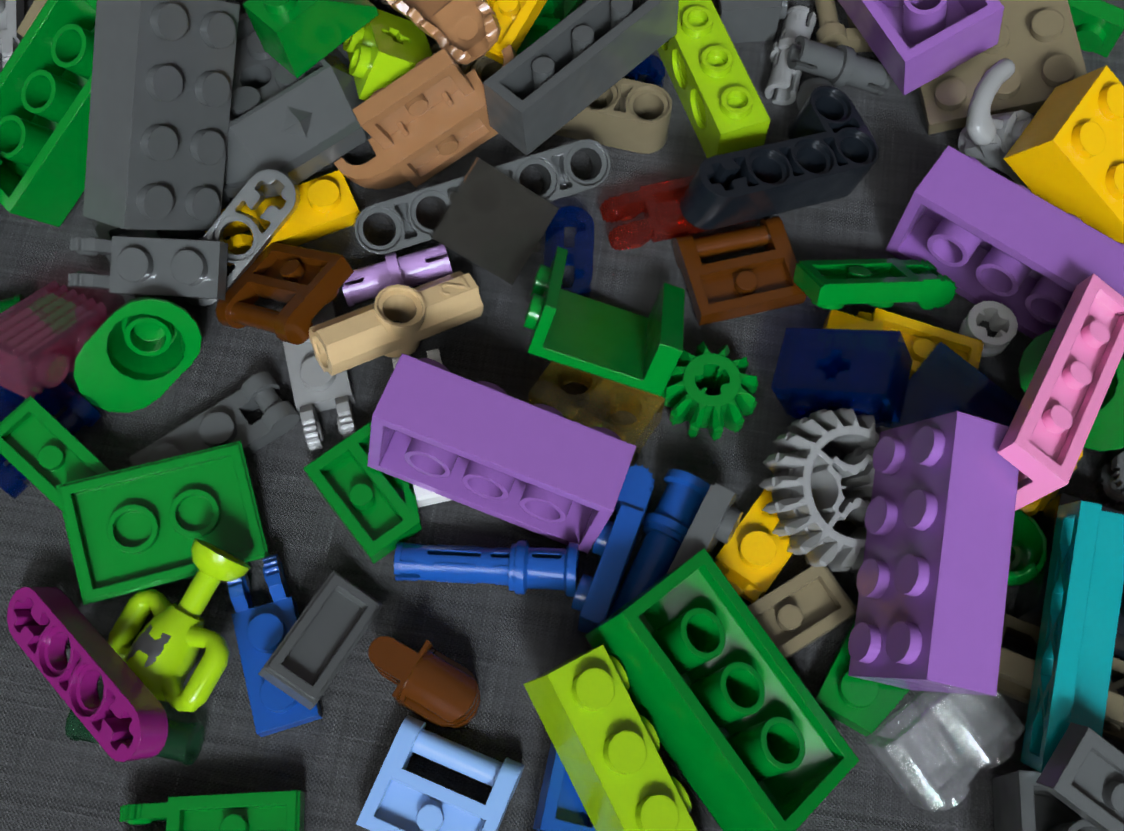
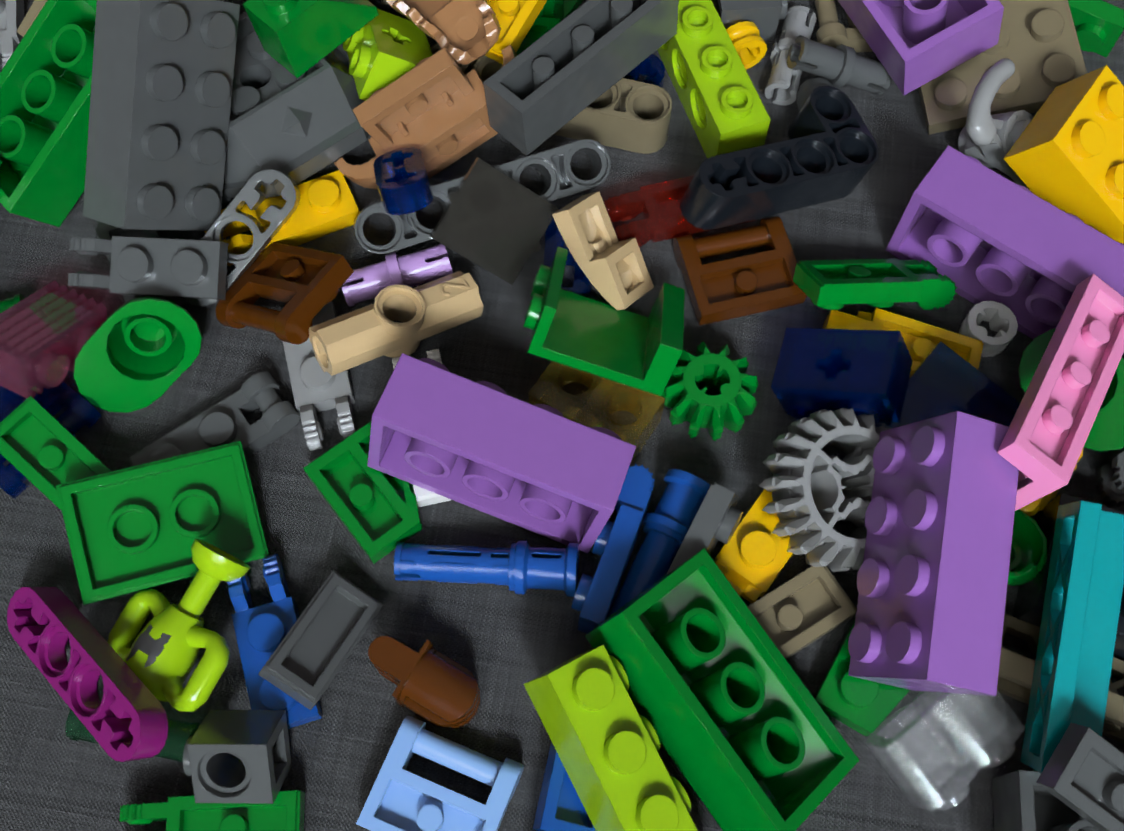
none -> dark grey brick [183,710,292,804]
none -> clear blue beam [373,147,434,215]
none -> tan slope [552,191,654,311]
none -> yellow bush [726,21,767,70]

